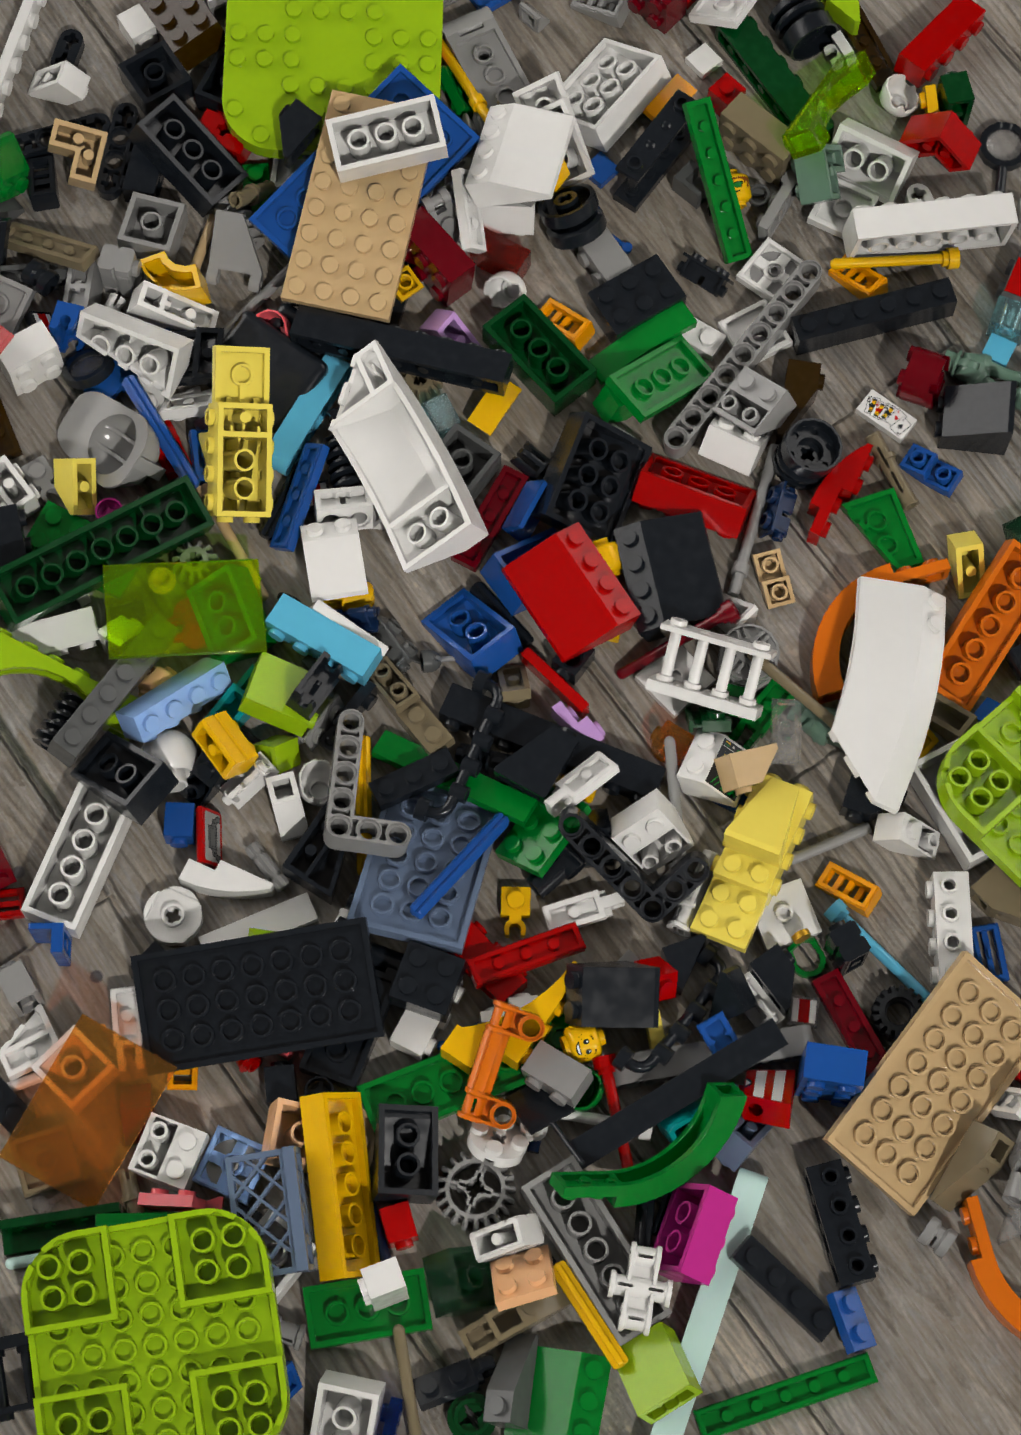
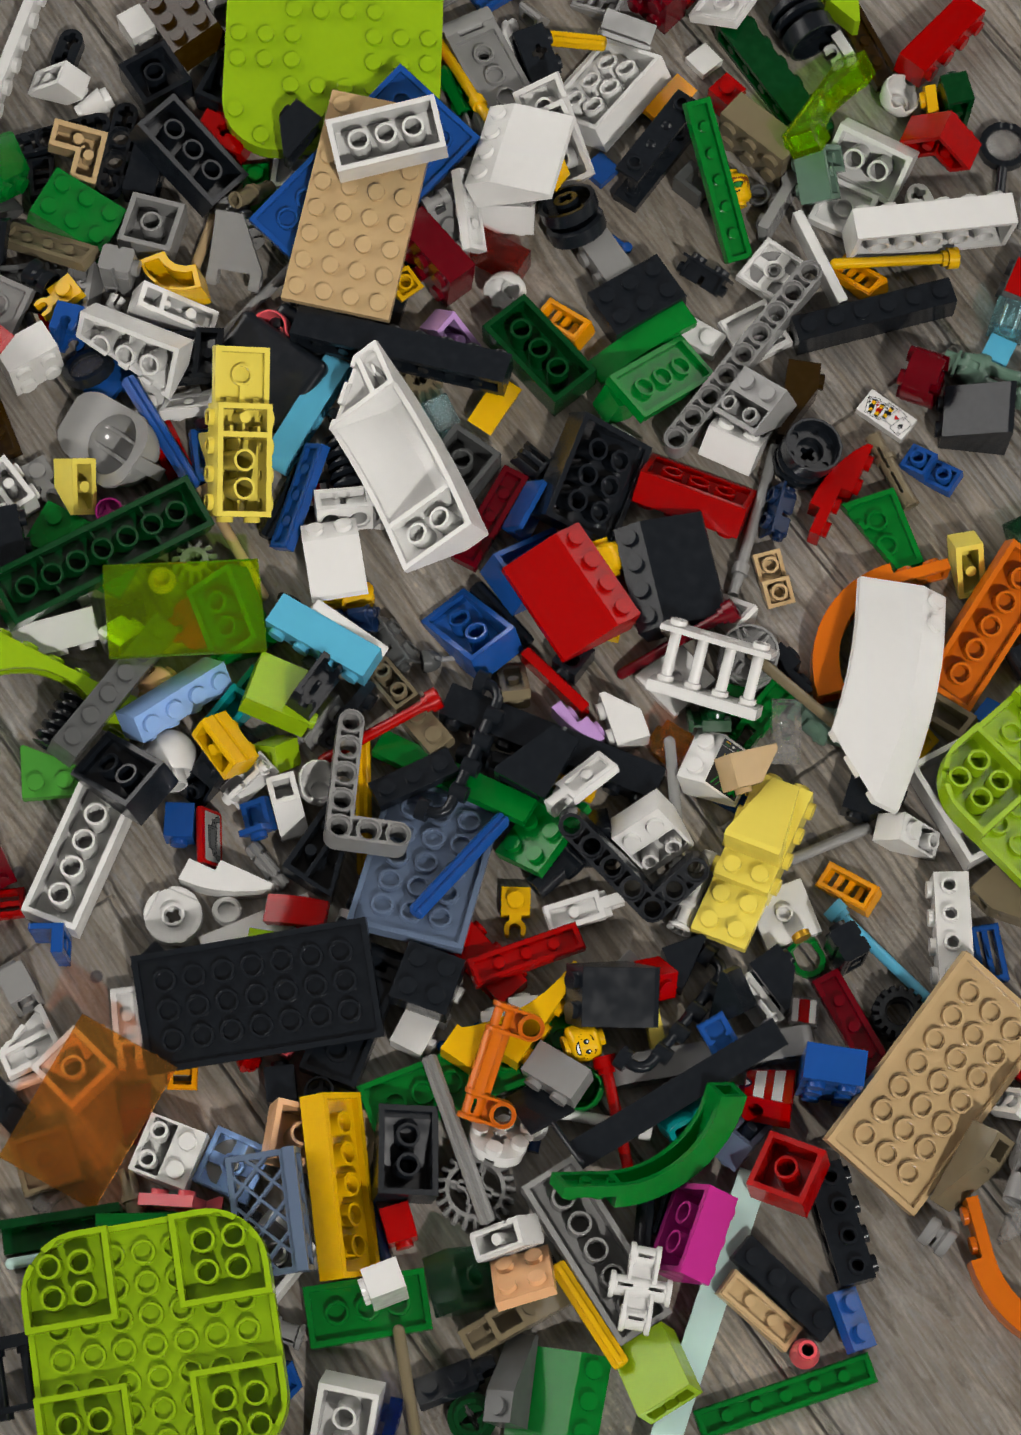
none -> bright green wing [20,745,78,802]
none -> green brick [26,167,126,264]
none -> yellow plate [34,273,86,321]
none -> white cone [74,87,115,117]
none -> white tile [212,896,242,927]
none -> blue bracket [238,796,278,841]
none -> red slope [263,894,330,928]
none -> red piece [317,687,445,763]
none -> light grey axle [422,1054,495,1225]
none -> white arm [501,18,519,54]
none -> black brick [509,22,563,84]
none -> yellow axle [550,30,607,51]
none -> white slope [595,691,650,751]
none -> light grey panel [598,7,657,52]
none -> tan tile [714,1269,803,1353]
none -> red brick [746,1130,831,1218]
none -> black slope [777,642,813,696]
none -> coral cone [789,1338,820,1369]
none -> white tile [790,210,848,307]

